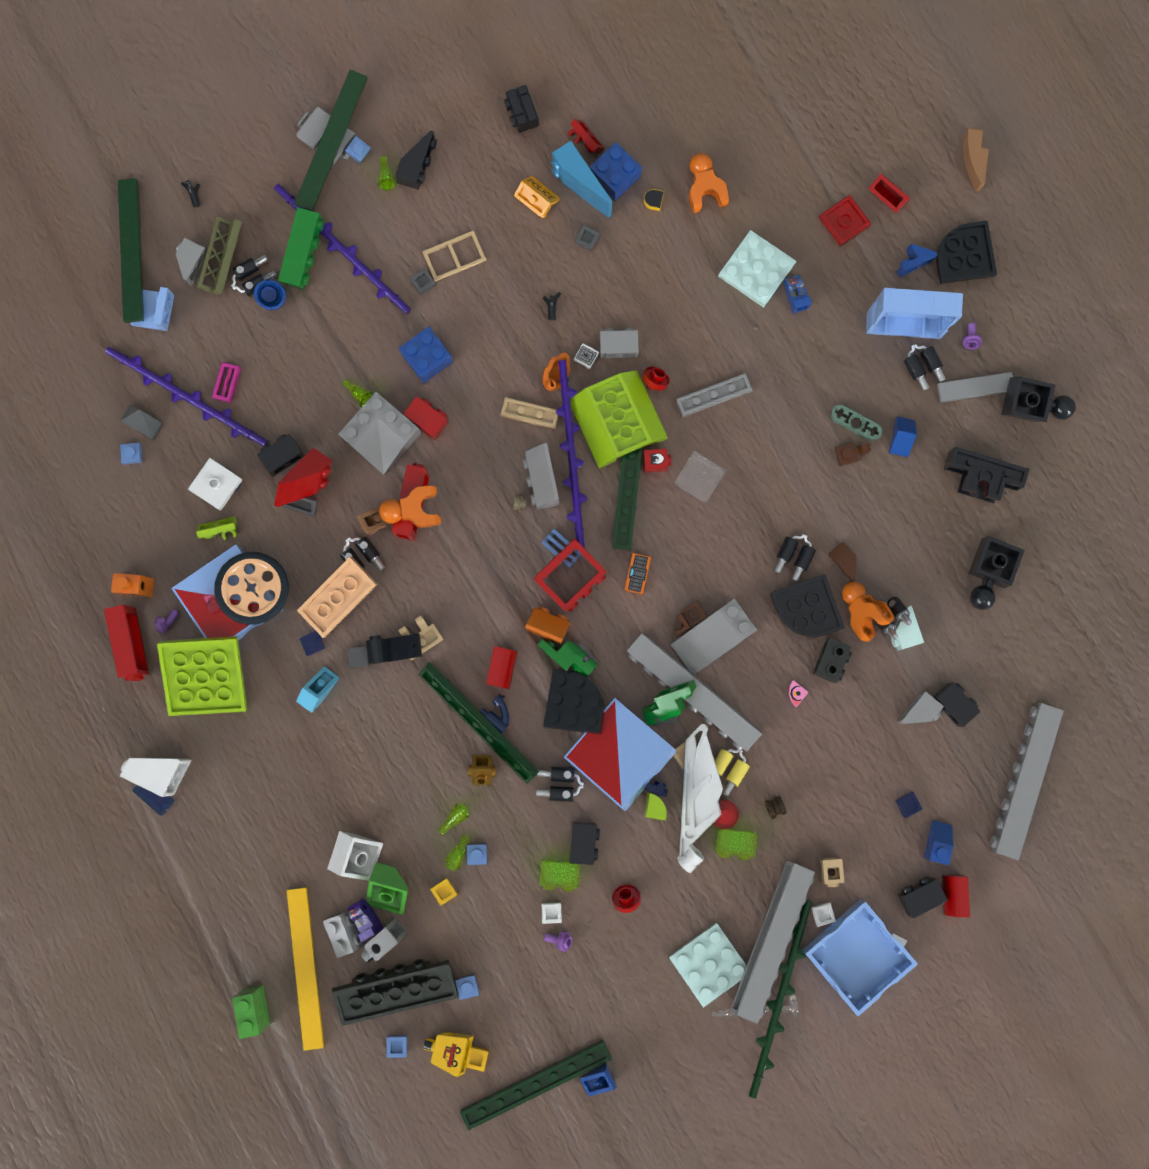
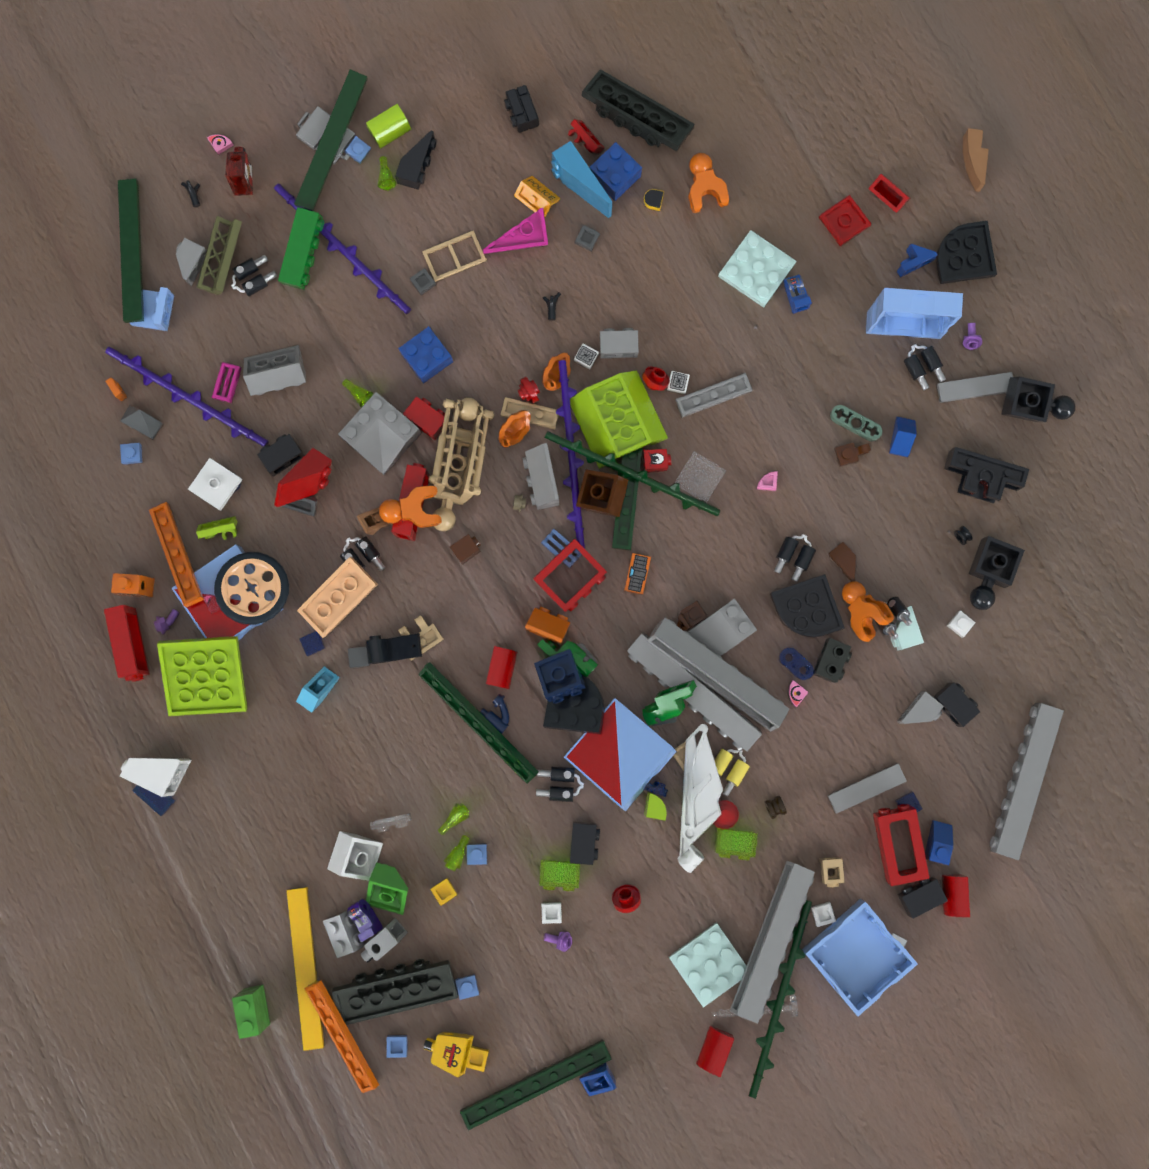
blue hair [254,279,287,311] -> none
pearl gold brick [468,754,496,785] -> none
none -> orange tile [105,378,127,401]
none -> orange tile [149,502,204,608]
none -> bright pink tile [207,135,234,155]
none -> clear red torso [225,146,253,196]
none -> light grey slope [243,345,306,396]
none -> orange tile [304,980,379,1093]
none -> lime brick [366,104,411,149]
none -> clear plate [370,812,412,832]
none -> tan piece [428,397,494,531]
none -> reddish brown brick [450,534,481,565]
none -> dark pink wing [483,208,548,254]
none -> orange arm [499,410,531,448]
none -> red plate [517,376,540,404]
none -> dark blue plate [534,649,586,703]
none -> dark green plant [544,431,720,516]
none -> reddish brown brick [576,469,629,517]
none -> pearl dark grey plate [581,69,695,151]
none -> light grey brick [647,618,789,732]
none -> tile [667,371,690,394]
none -> red brick [696,1026,734,1077]
none -> bright pink tile [757,471,778,491]
none -> clear blue plate [779,648,814,680]
none -> light grey tile [827,763,907,814]
none -> red piece [873,804,929,886]
none -> white plate [947,610,976,638]
none -> black bush [954,526,973,545]

